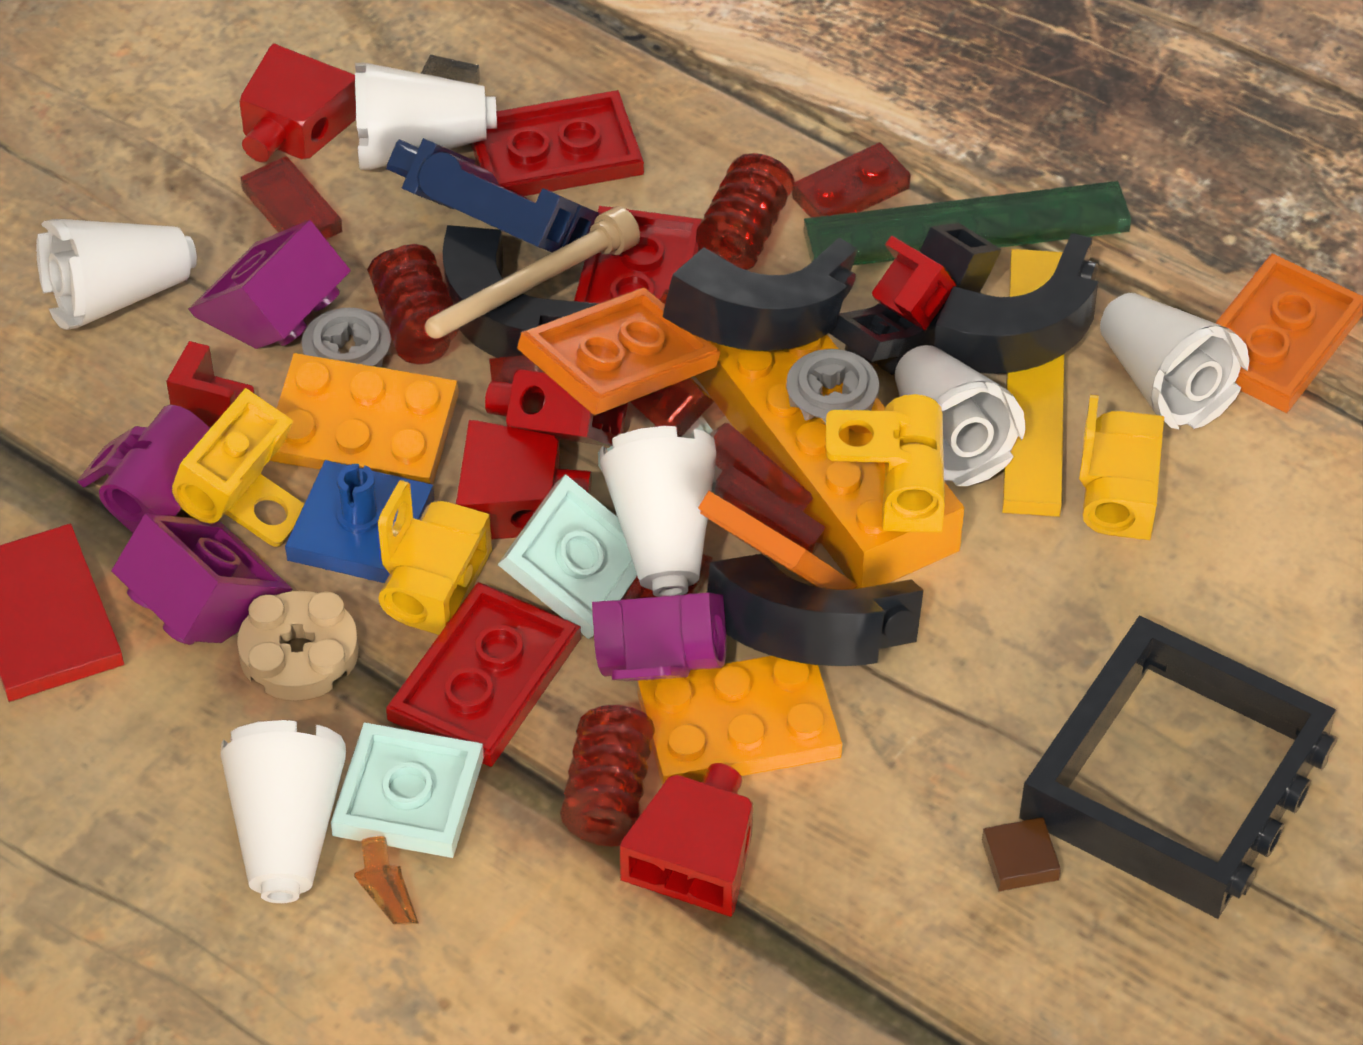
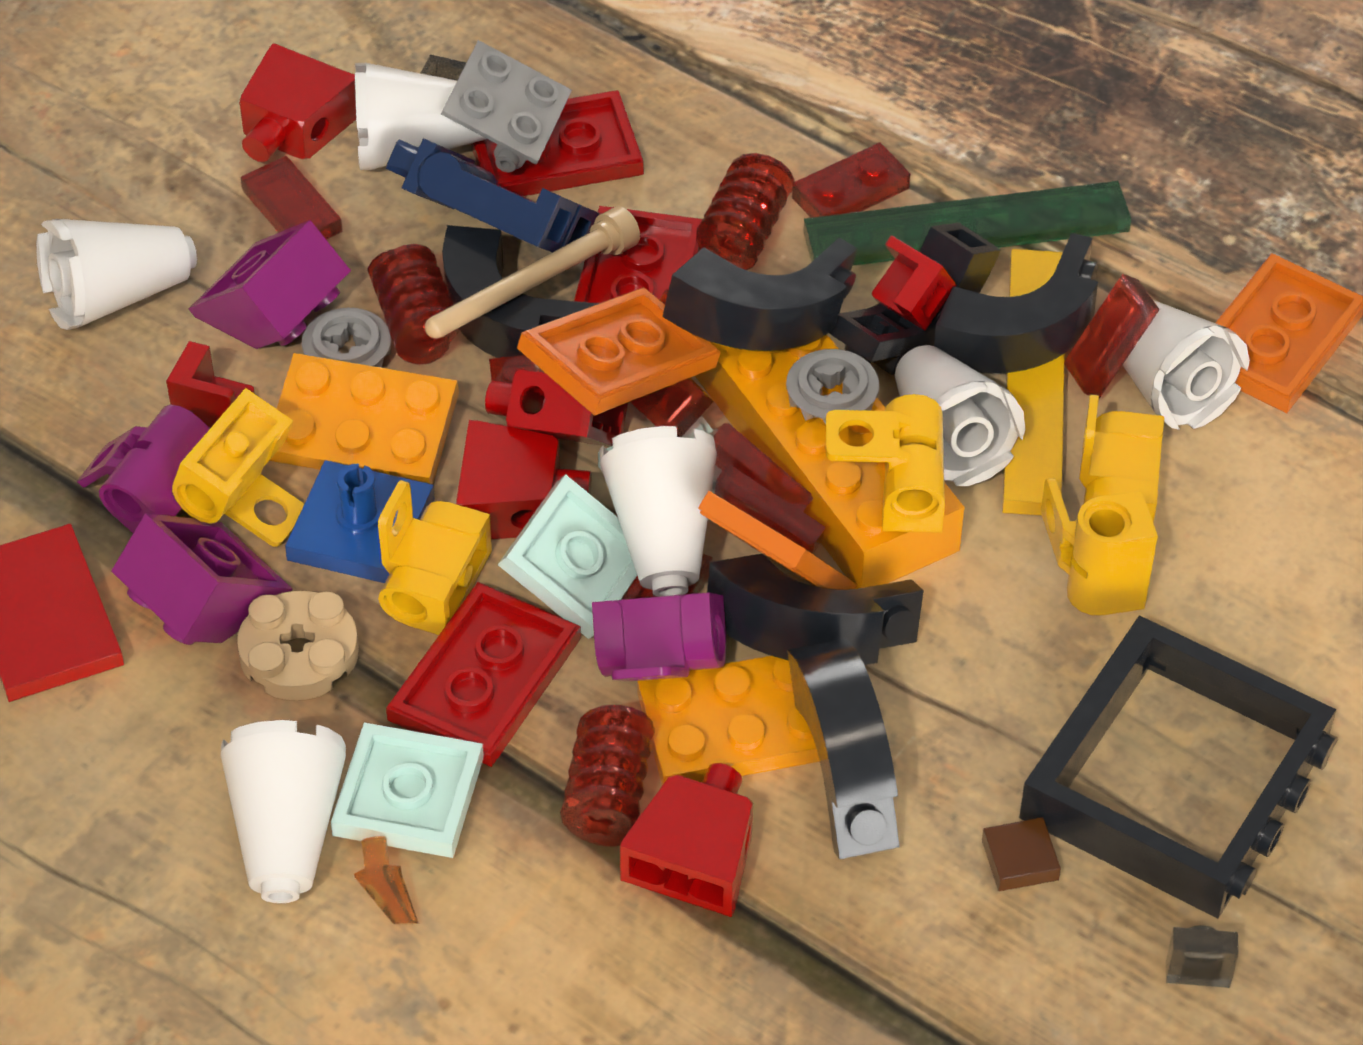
none -> light grey hinge [441,40,572,172]
none -> arch [787,638,900,859]
none -> yellow piece [1041,478,1158,615]
none -> clear red tile [1064,274,1160,399]
none -> clear smoke plate [1166,925,1238,988]

